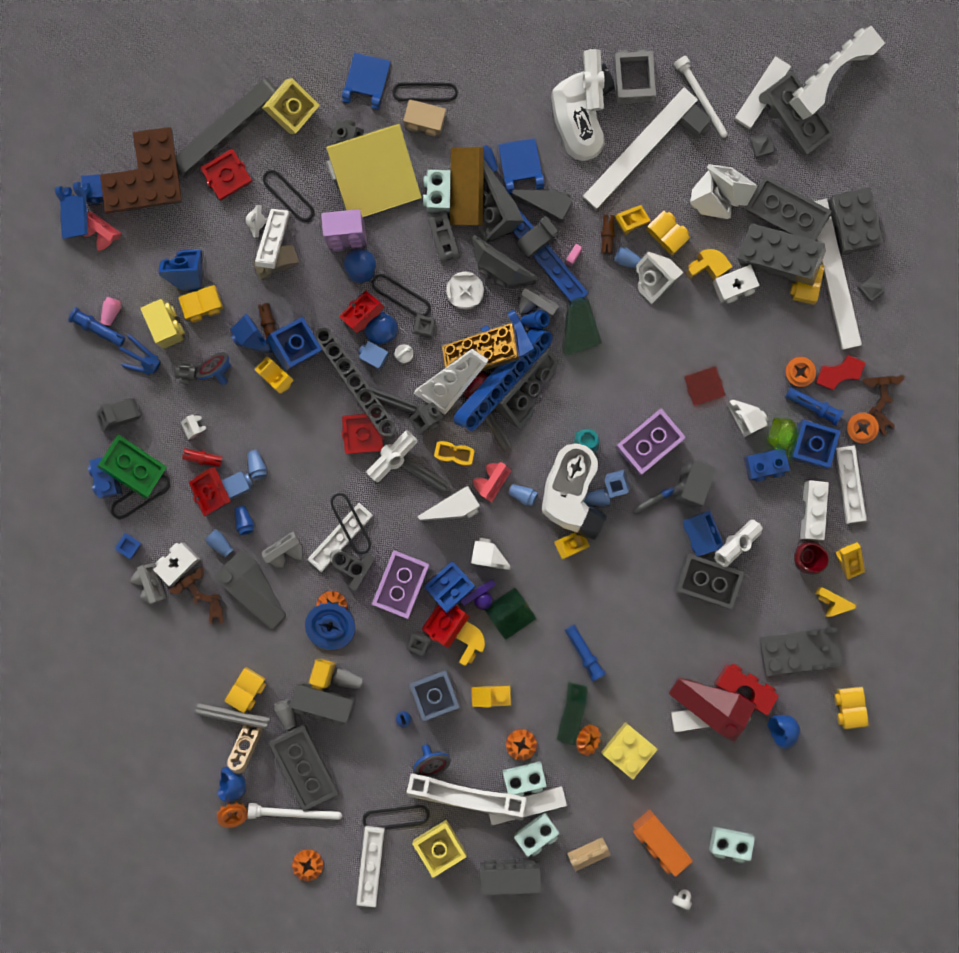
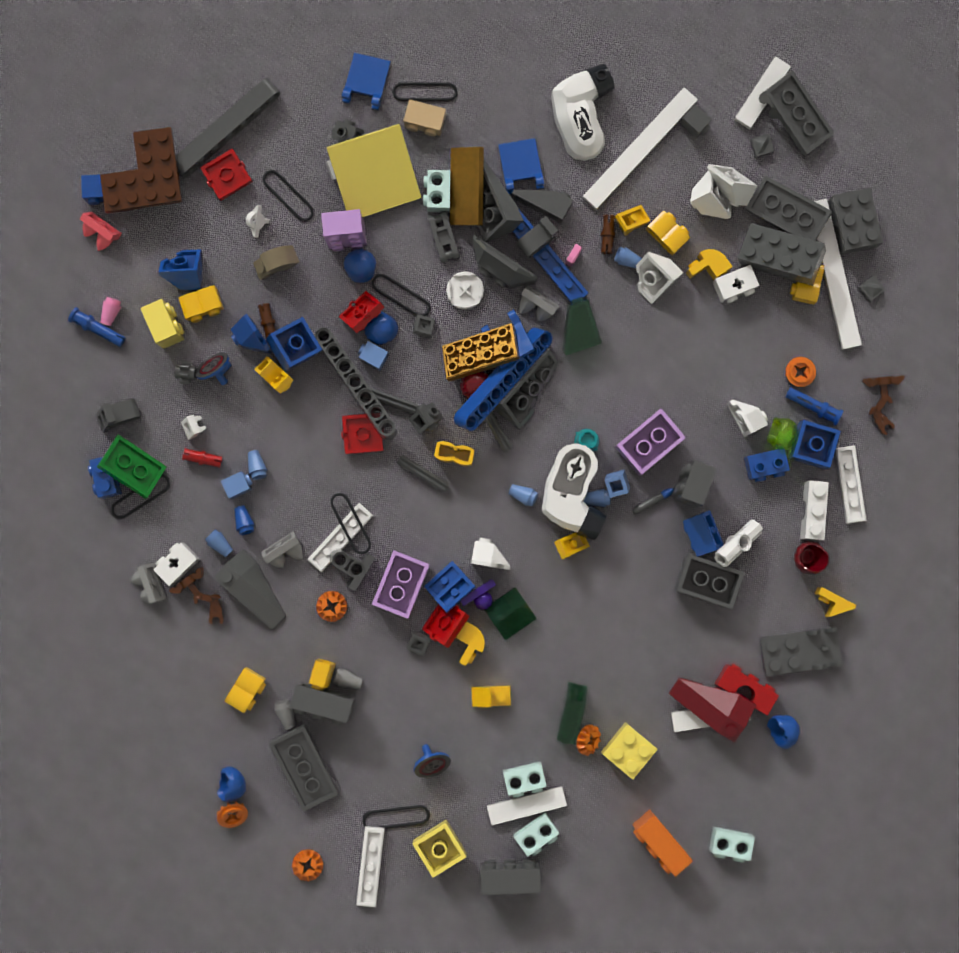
blue flag [55,182,90,239] -> none
blue plate [114,533,142,560] -> none
blue plant [120,334,161,375] -> none
red plate [189,467,231,517] -> none
light grey axle [195,704,270,729] -> none
tan beam [227,724,263,774] -> none
white piece [248,803,342,820] -> none
white tile [255,209,290,269] -> none
light yellow brick [262,78,320,134] -> none
blue gear [305,602,356,650] -> none
white piece [367,430,418,483] -> none
white tile [394,344,414,364] -> none
blue hinge [396,711,411,727] -> none
white arch [407,774,527,821] -> none
sand blue brick [409,669,460,721] -> none
white wing [414,349,488,414] -> none
white slope [418,486,480,521] -> none
coral tile [472,462,512,503] -> none
blue cone [483,145,498,172] -> none
orange gear [506,729,537,761] -> none
blue cone [521,310,550,329] -> none
blue pin [564,624,606,682] -> none
tan hinge [567,837,610,871] -> none
white piece [583,49,604,111] -> none
light grey window [613,49,656,104] -> none
white tile [672,889,692,910] -> none
white piece [674,56,727,138] -> none
clear red piece [684,366,726,406] -> none
white arch [789,26,885,120] -> none
red tile [815,355,866,391] -> none
yellow brick [834,687,869,729] -> none
yellow slope [836,542,865,580] -> none
orange gear [847,413,879,443] -> none

